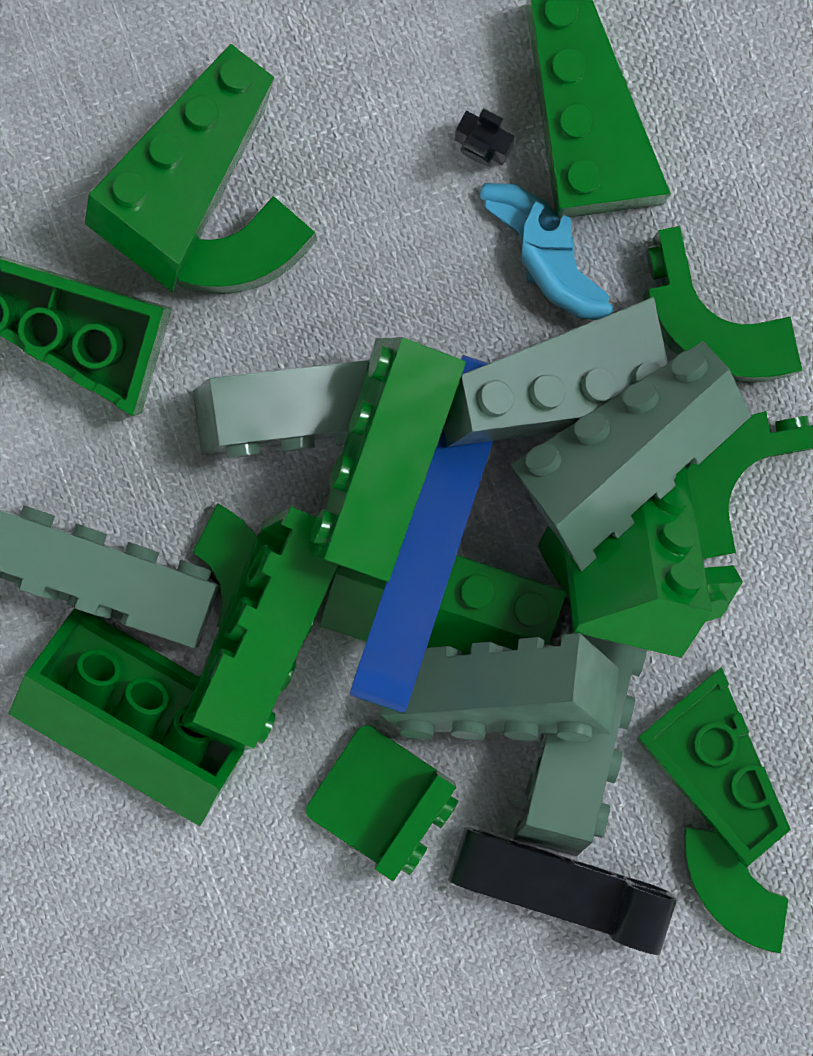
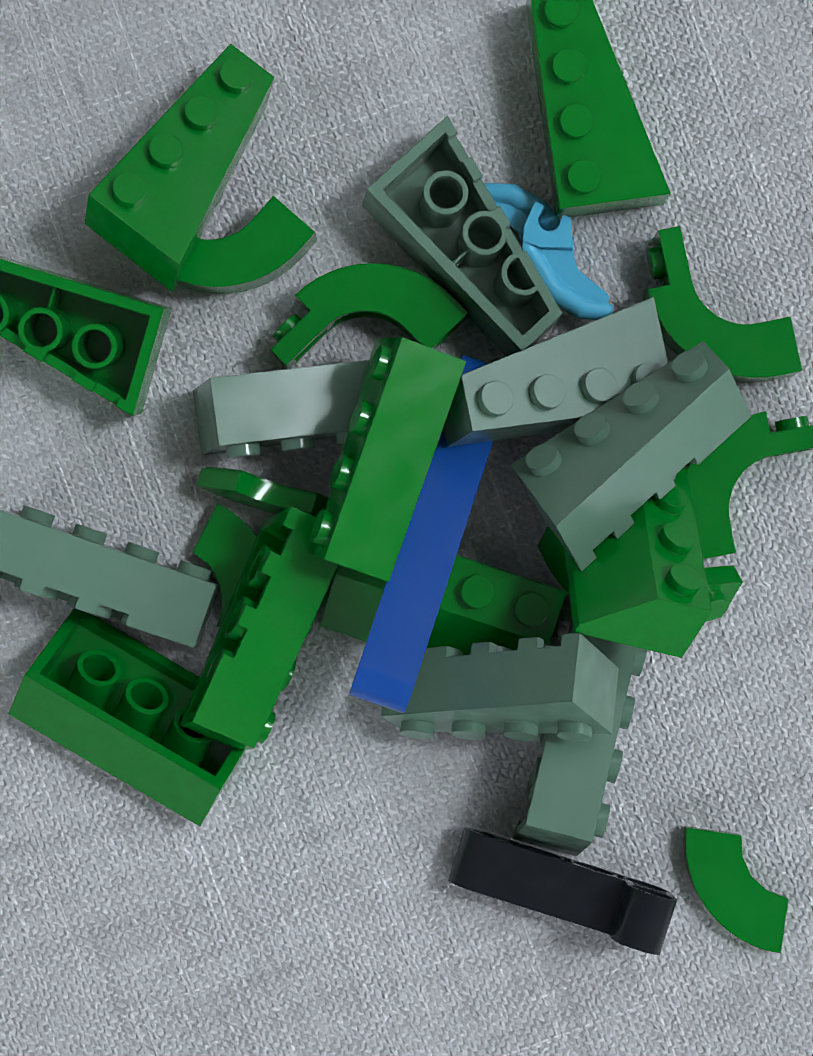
green bracket [306,725,459,882] -> none
black plate [455,108,515,166] -> none
green wing [637,667,791,868] -> none
none -> green tile [196,466,329,517]
none -> green arch [270,263,468,369]
none -> sand green wedge [362,115,563,357]

